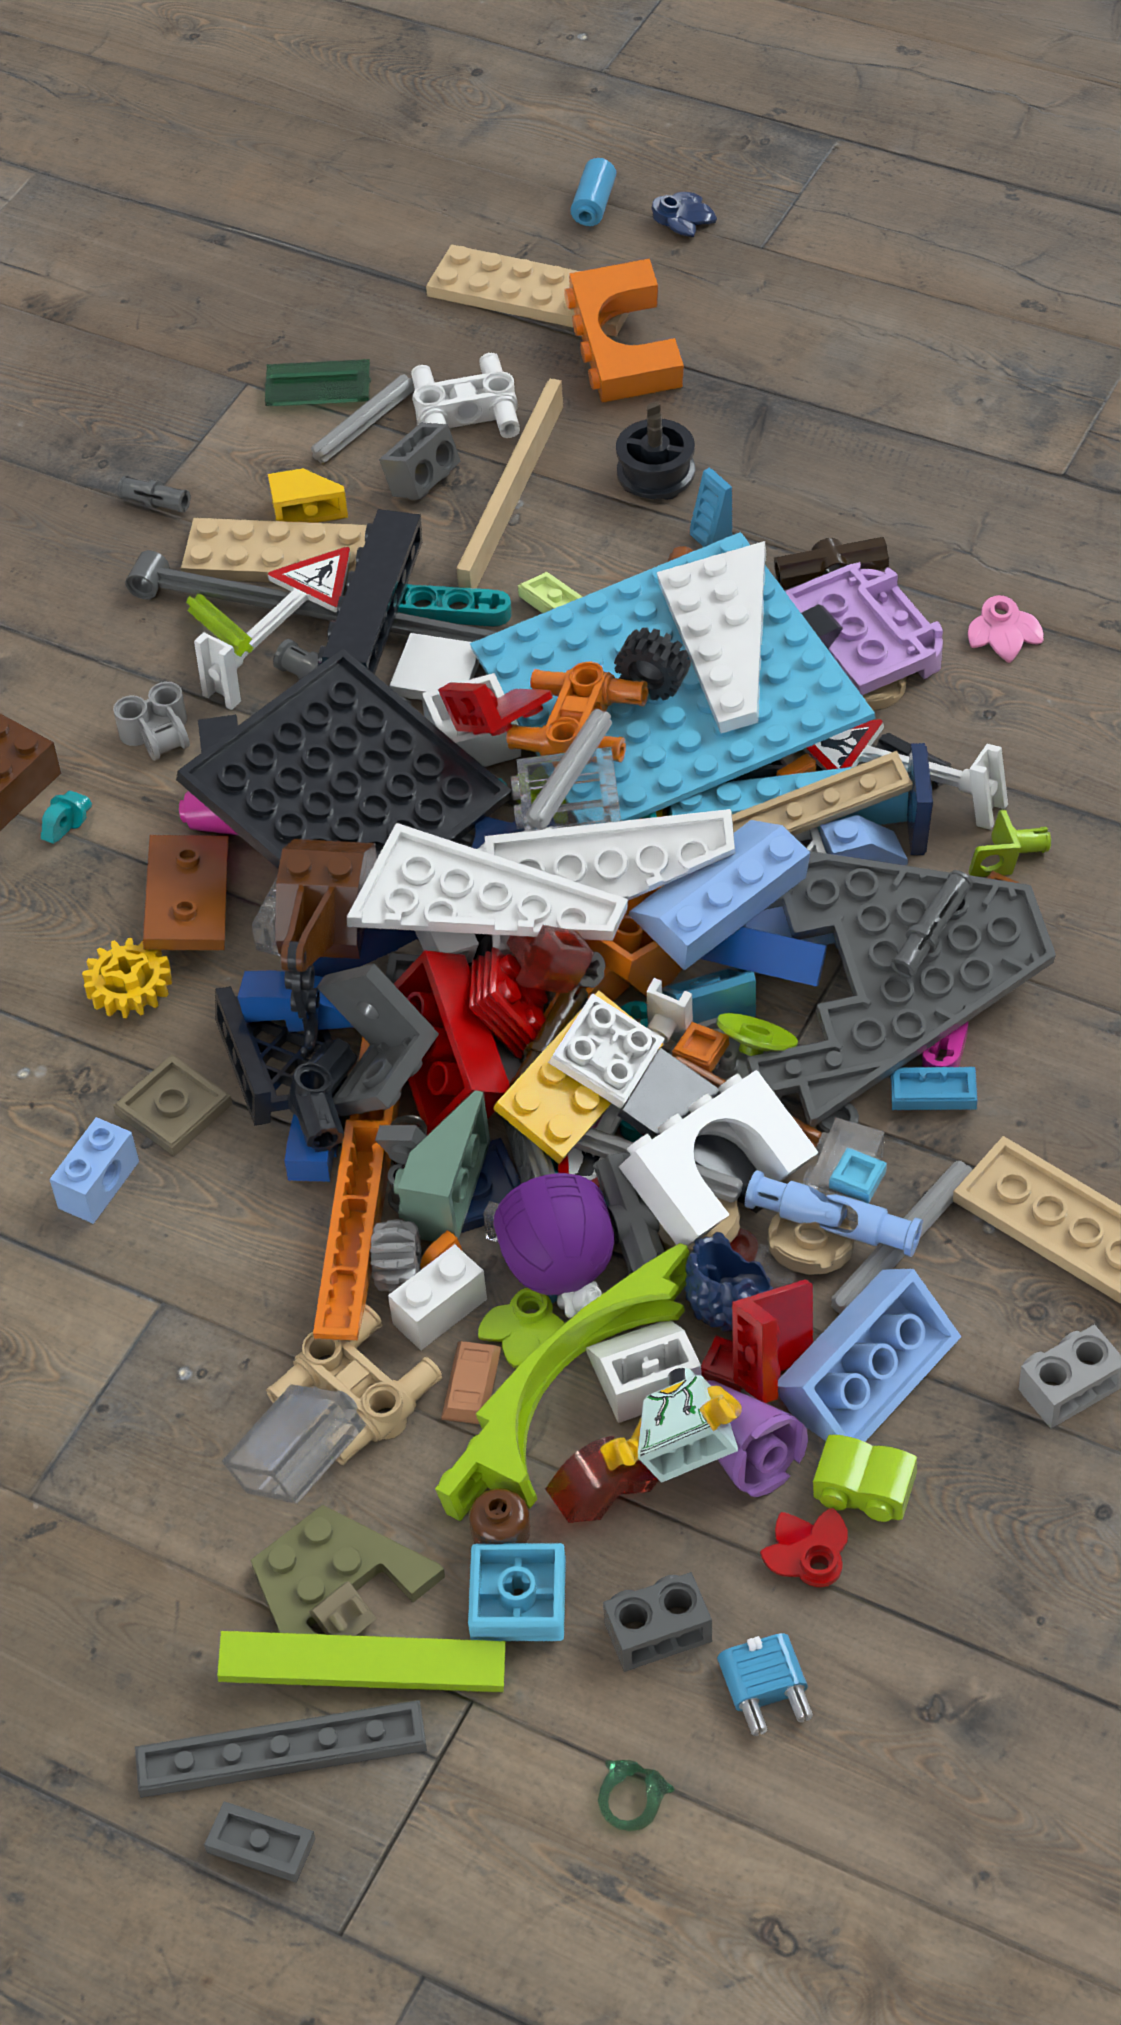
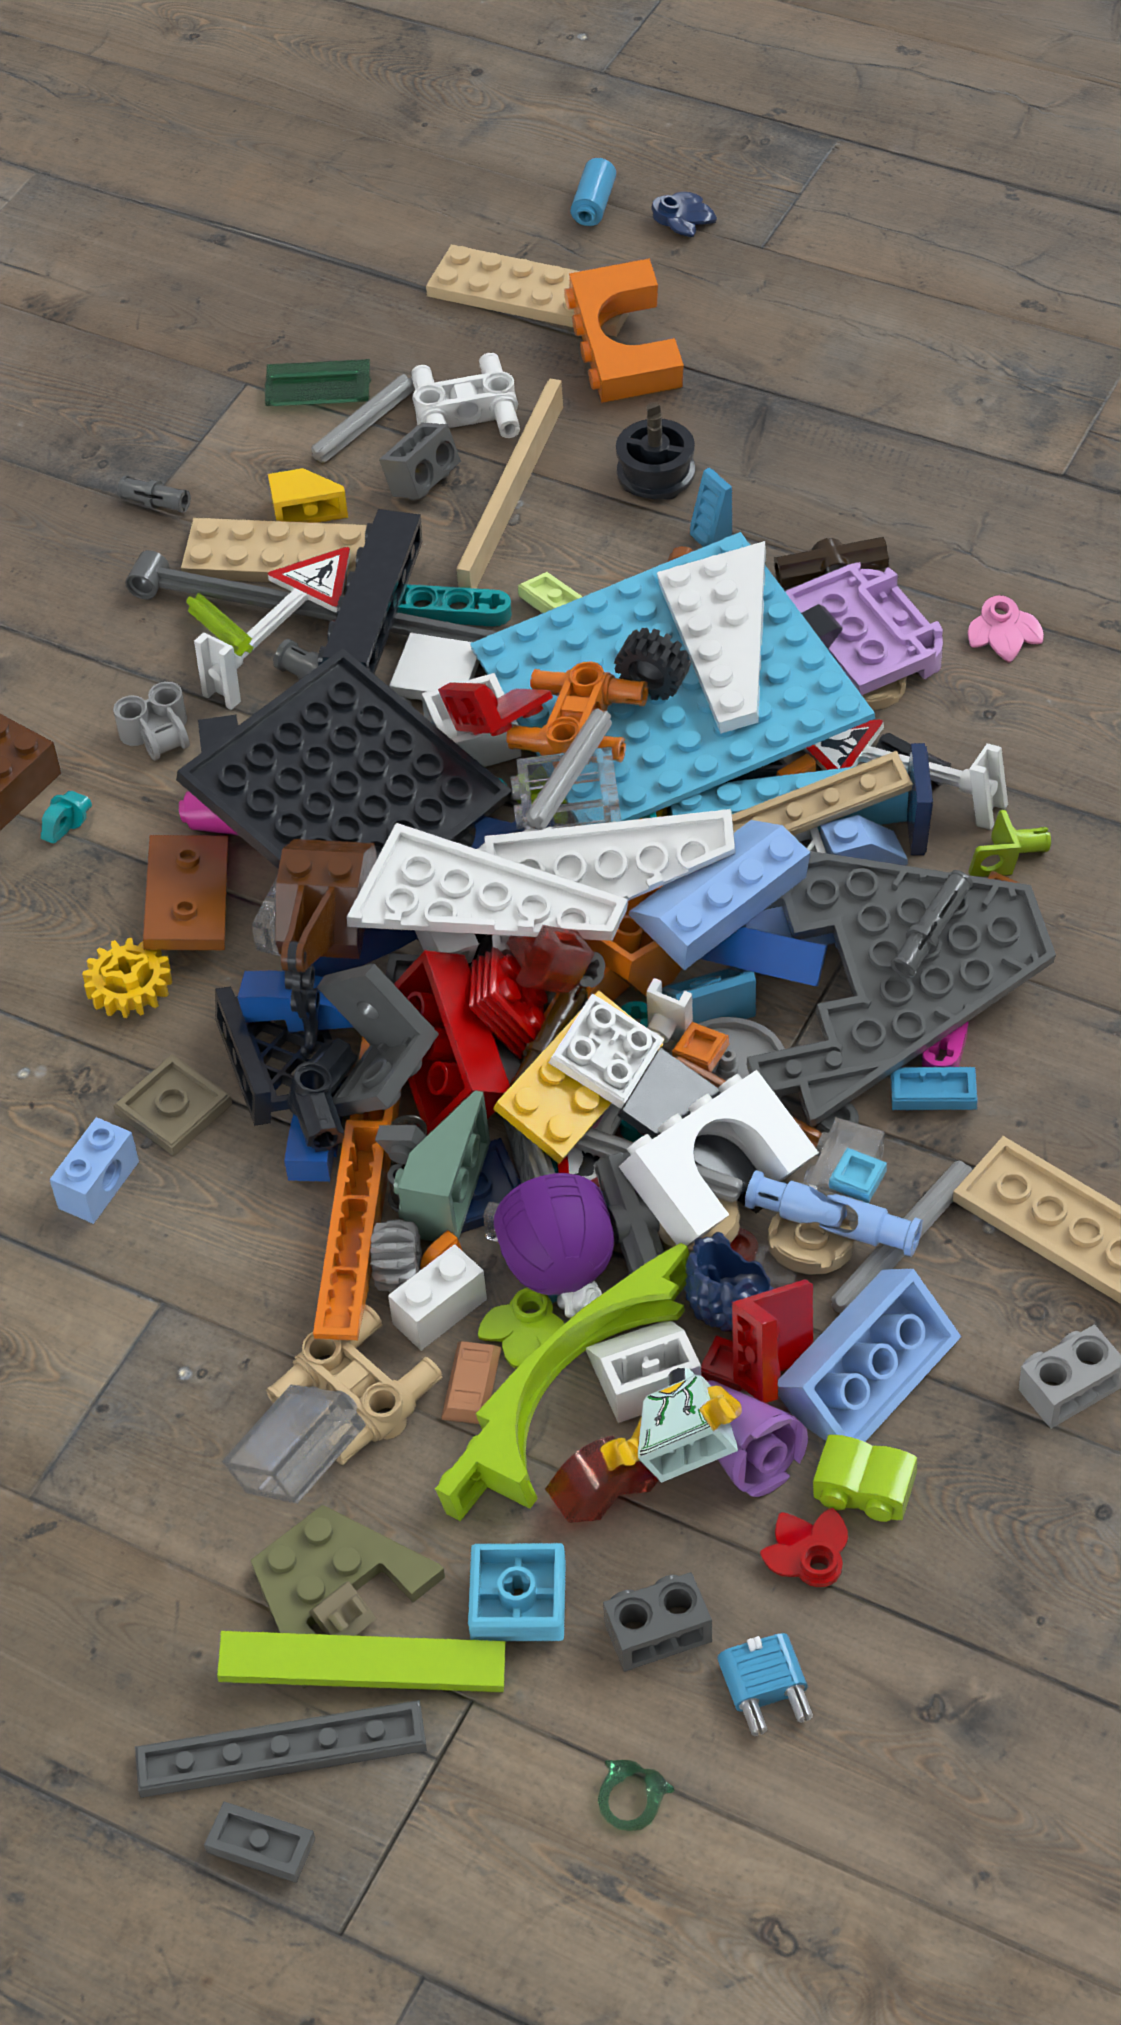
reddish brown head [469,1488,531,1544] -> none
lime dish [716,1013,798,1056] -> none

